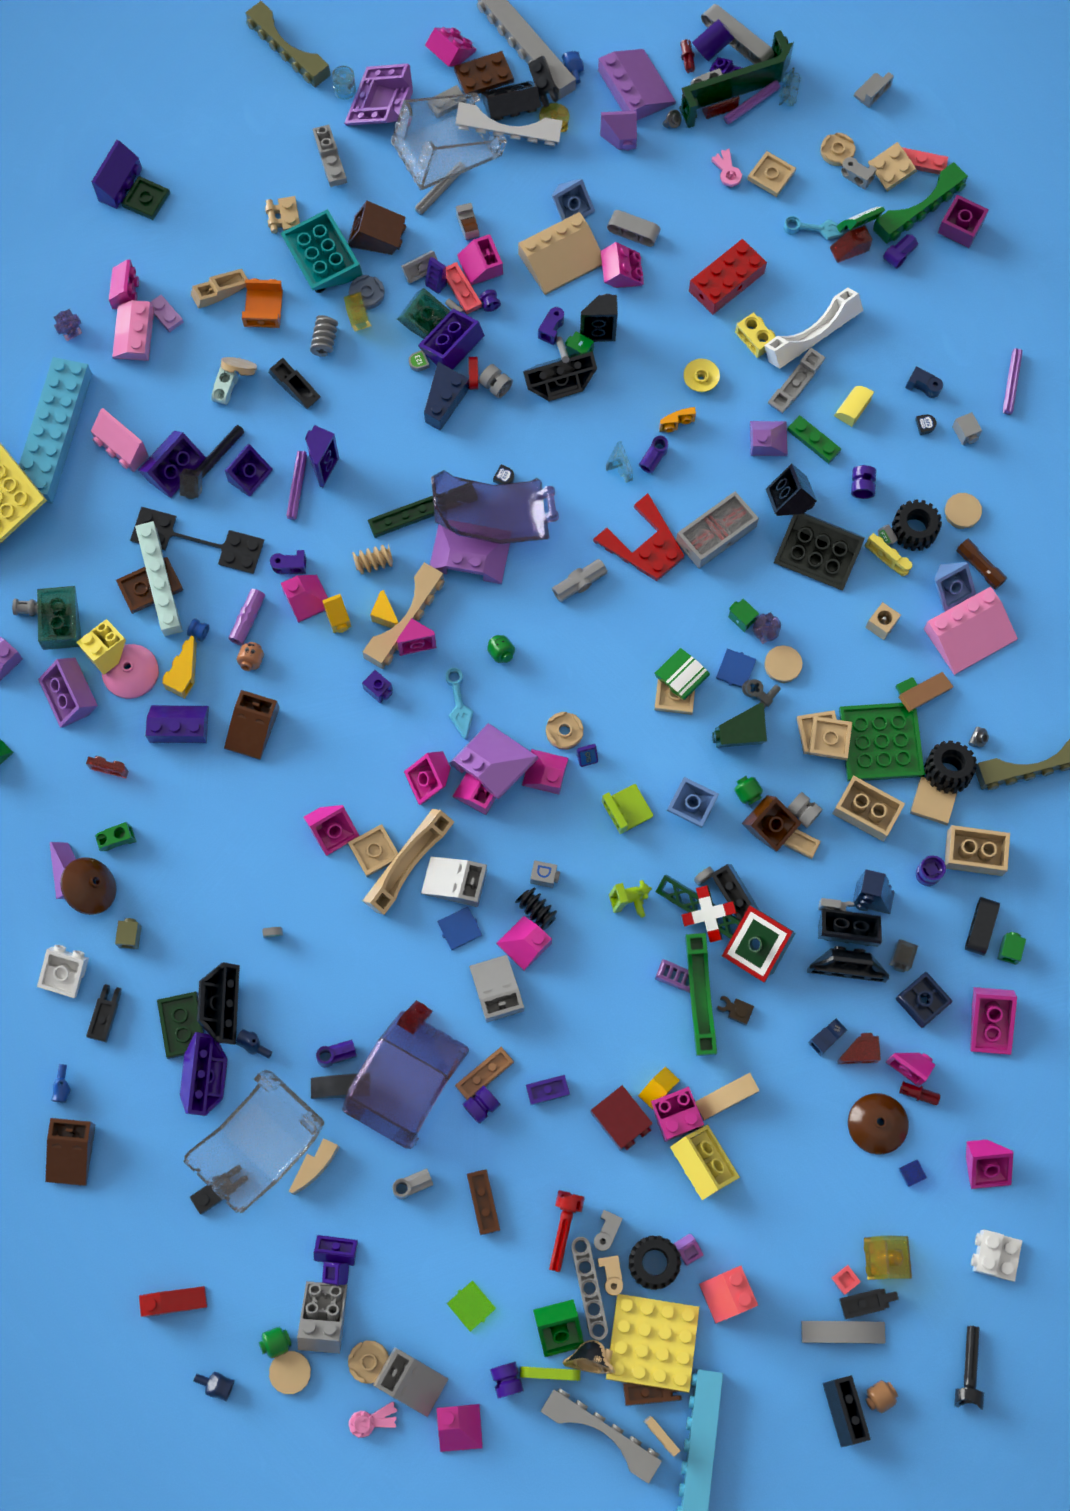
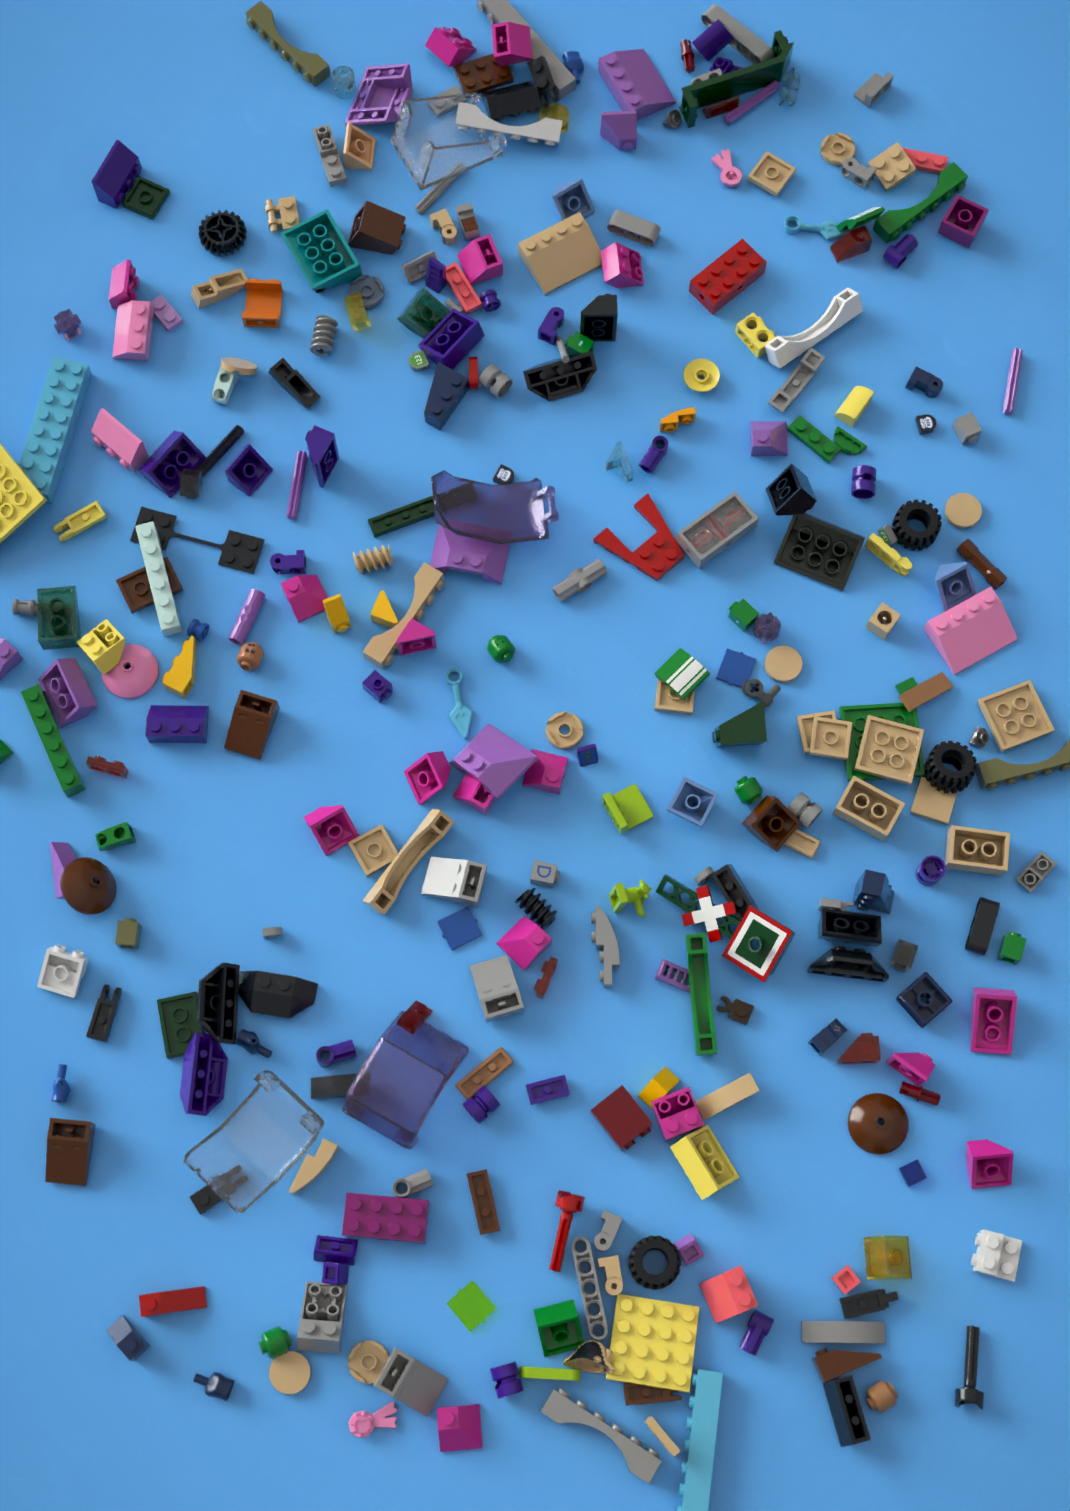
none -> green arch [21,684,86,798]
none -> light yellow hinge [53,501,107,542]
none -> dark blue slope [107,1315,150,1361]
none -> black gear [198,210,247,256]
none -> black wedge [238,971,318,1019]
none -> magenta brick [342,1193,430,1244]
none -> light nougat slope [343,123,376,170]
none -> tan leg [430,208,457,246]
none -> dark pink slope [491,22,533,67]
none -> clear red plate [534,957,558,999]
none -> light grey slope [591,906,620,988]
none -> dark purple piece [739,1309,774,1356]
none -> reddish brown slope [812,1348,882,1383]
none -> green tile [834,426,867,455]
none -> tan plate [854,715,924,785]
none -> tan plate [977,680,1055,752]
none -> light grey slope [1016,851,1057,892]

